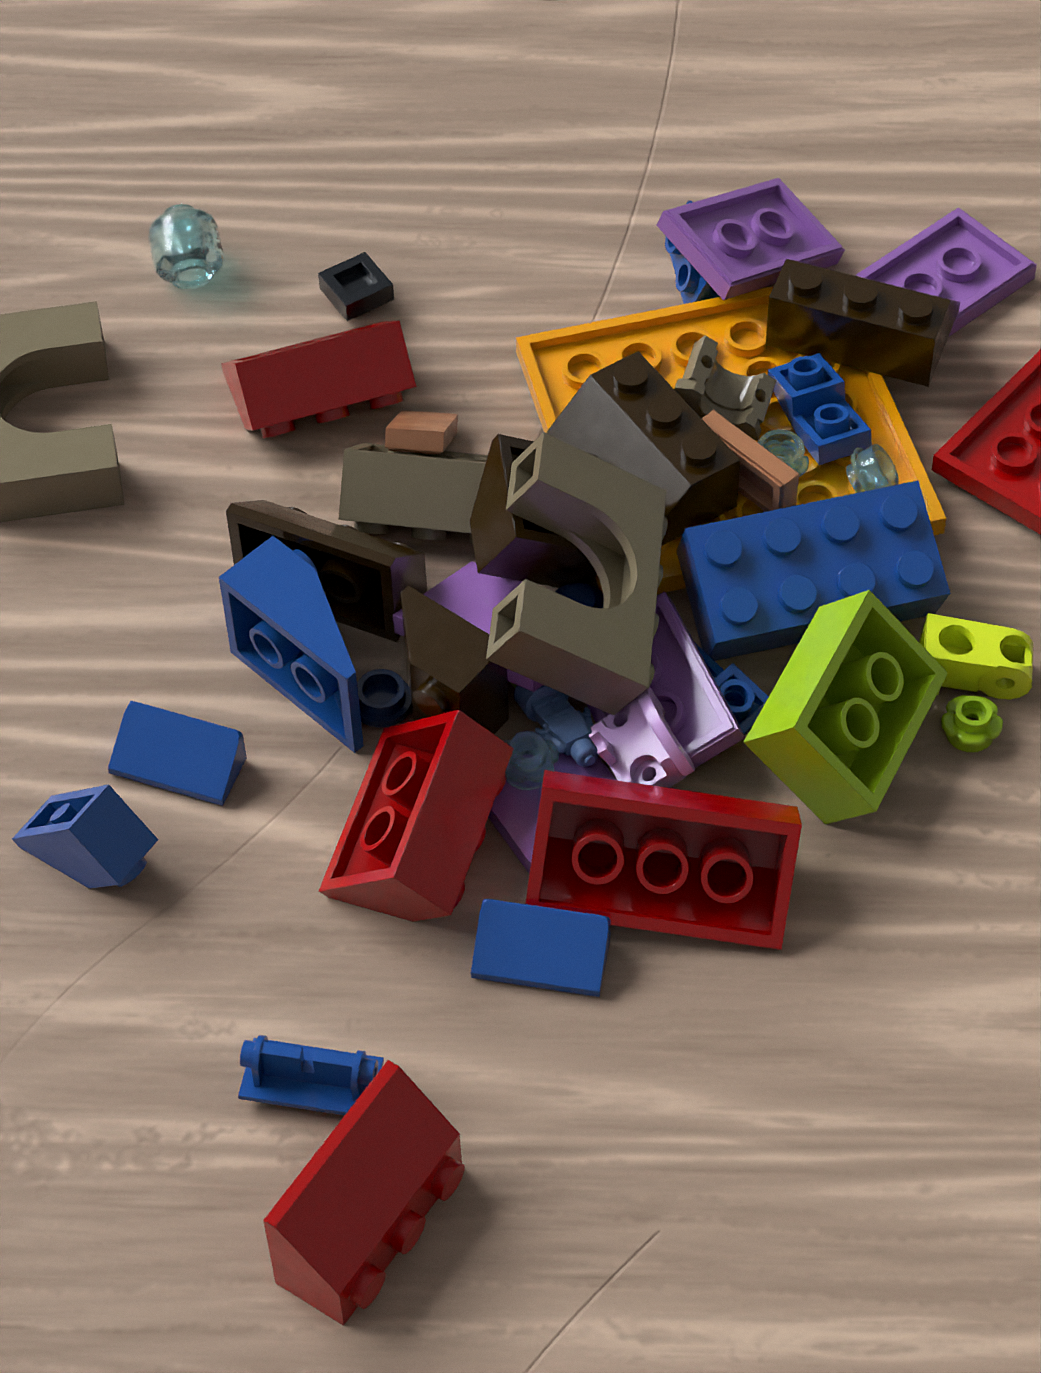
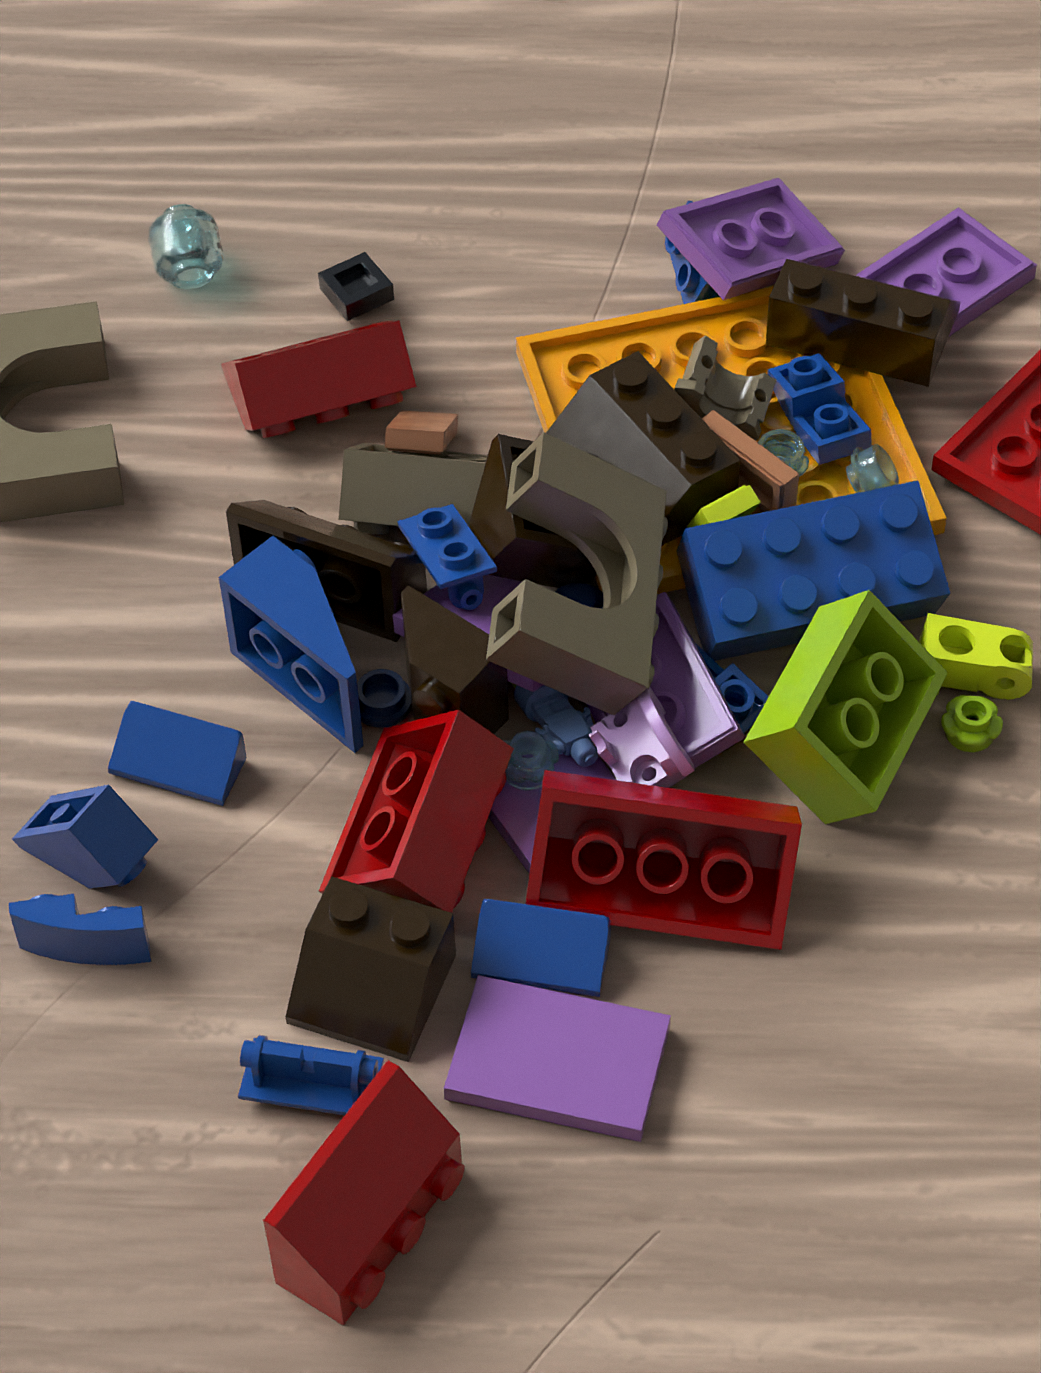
none -> blue slope [9,893,151,965]
none -> dark brown slope [285,876,456,1062]
none -> blue hinge [397,504,497,610]
none -> medium lavender tile [444,975,671,1142]
none -> neon yellow tile [687,485,761,528]

